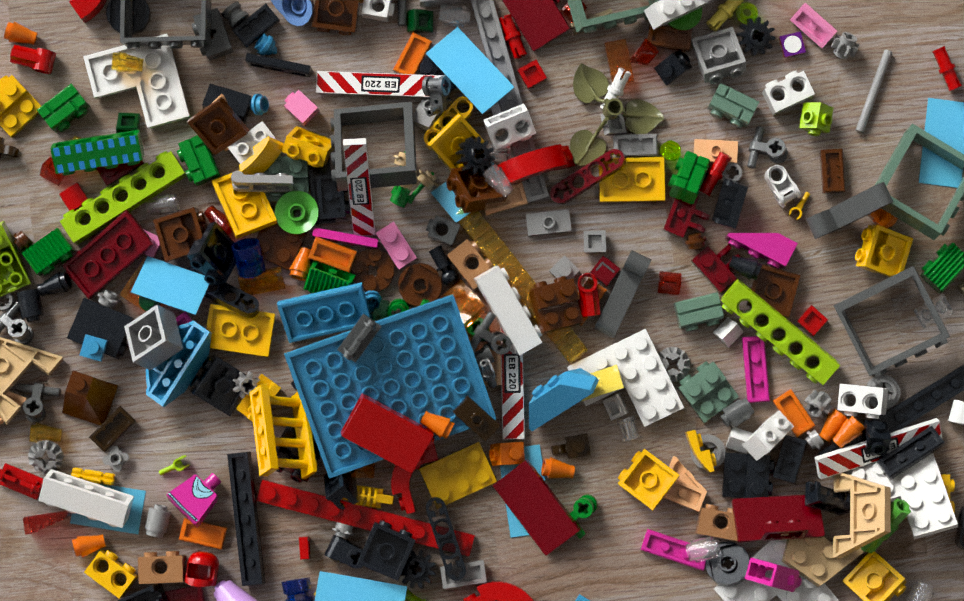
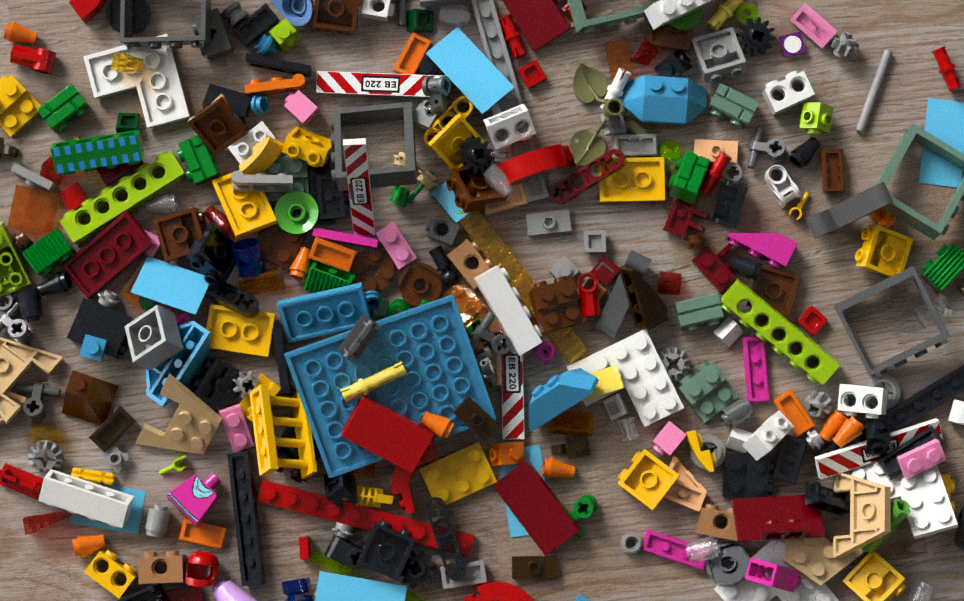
none -> clear orange plate [7,185,60,235]
none -> light grey plate [11,163,57,193]
none -> tan wing [135,373,222,455]
none -> bright pink plate [219,404,254,452]
none -> orange plate [244,74,307,97]
none -> lime brick [269,18,301,53]
none -> black tile [272,327,292,395]
none -> clear neon green axle [310,551,352,576]
none -> light yellow pin [340,362,407,403]
none -> dark brown plate [512,556,556,579]
none -> dark pink plate [534,341,556,363]
none -> clear orange plate [548,411,594,436]
none -> dark brown slope [619,266,668,331]
none -> dark azure wedge [620,75,707,125]
none -> light grey plate [620,532,643,554]
none -> bright pink brick [652,421,686,456]
none -> black cone [789,137,820,169]
none -> bright pink plate [897,439,946,479]

